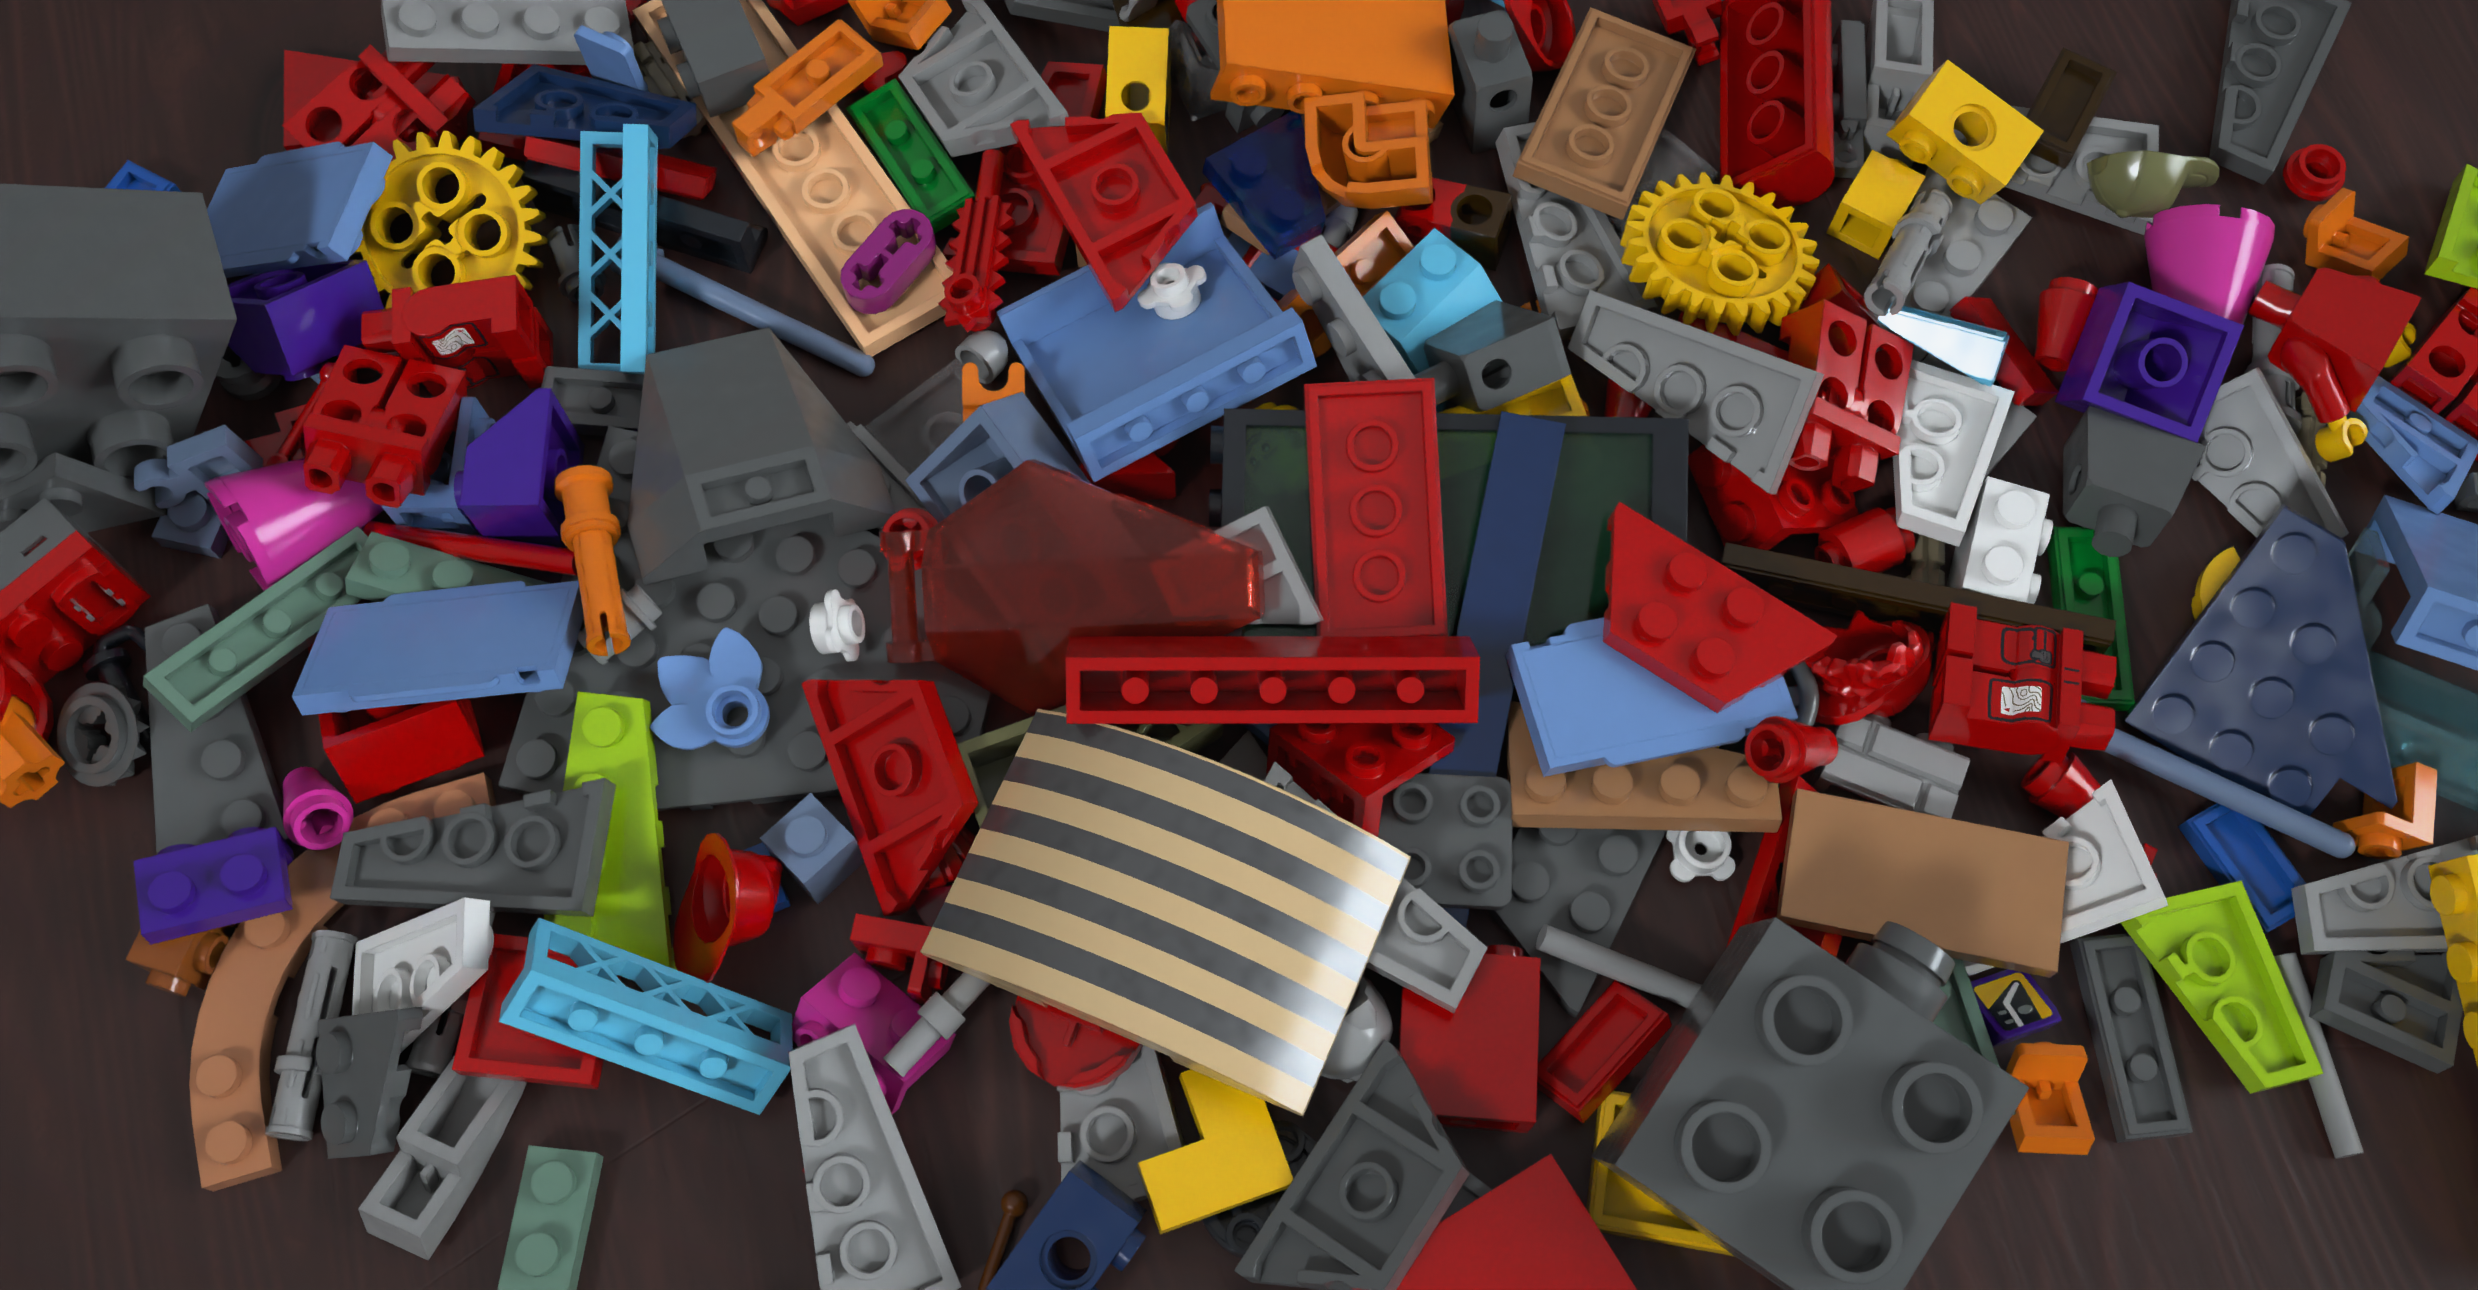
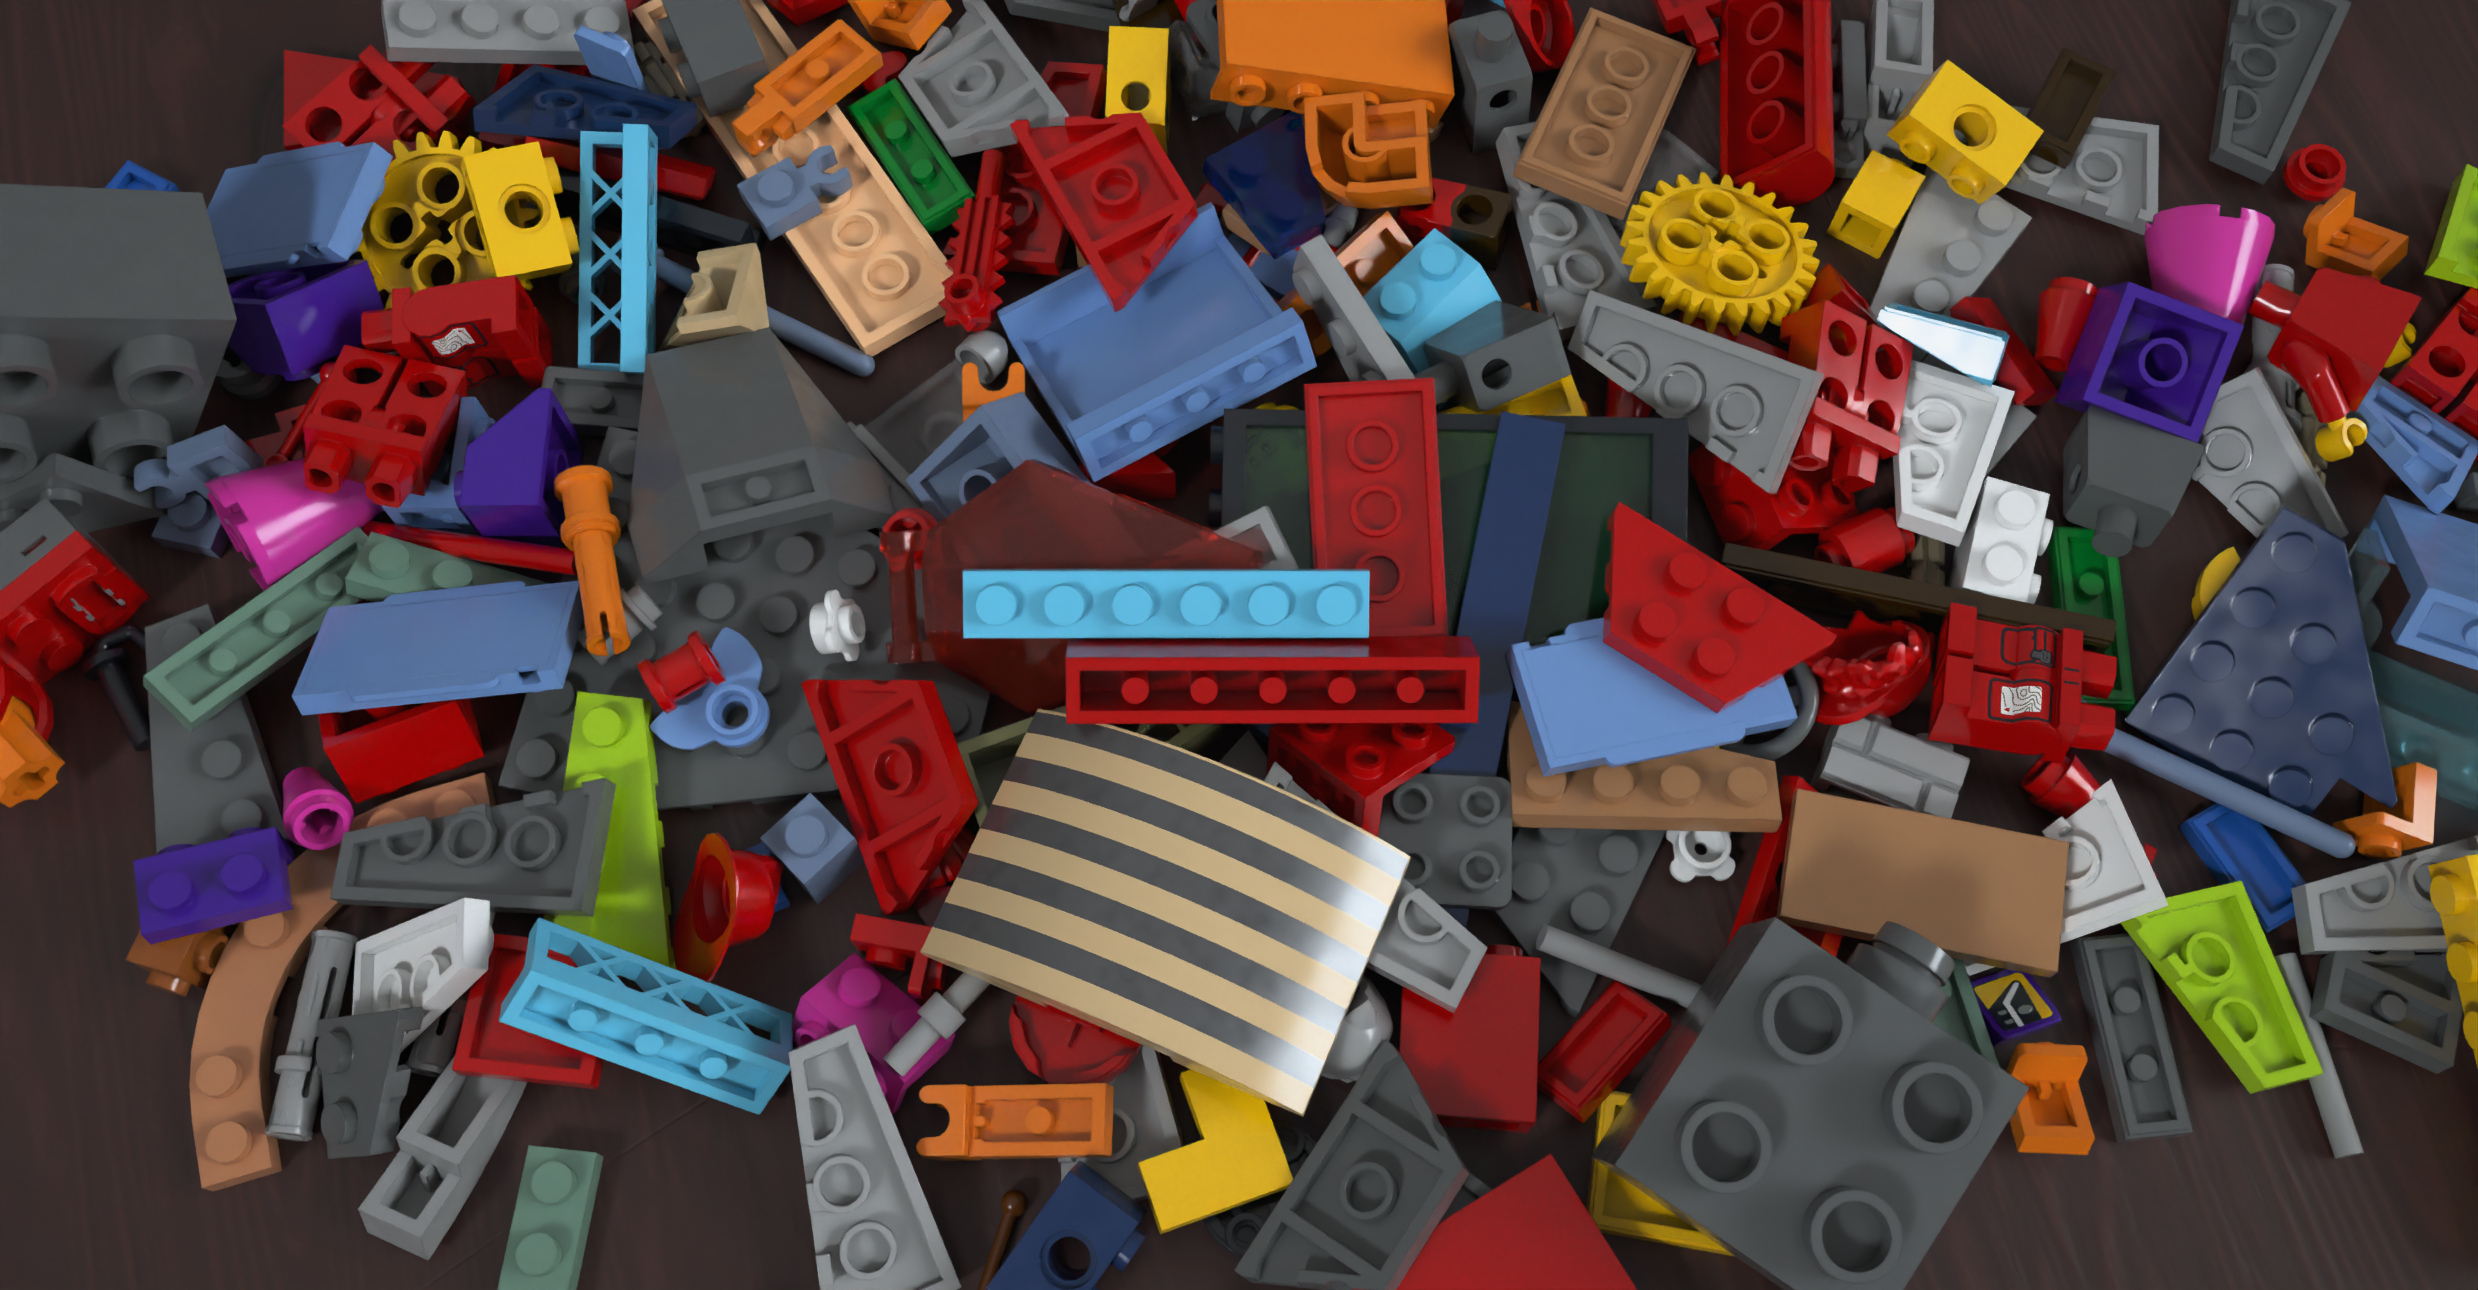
dark grey gear [57,682,150,787] -> none
magenta beam [840,209,936,314] -> none
white plate [1137,263,1207,320] -> none
red cone [1745,716,1838,783] -> none
light grey pin [1864,189,1953,316] -> none
olive piece [2086,150,2220,218] -> none
none -> yellow brick [461,141,579,281]
none -> red bush [637,630,726,714]
none -> tan slope [658,243,769,352]
none -> sand blue plate [737,145,853,241]
none -> orange plate [916,1083,1114,1161]
none -> medium azure plate [963,569,1370,638]

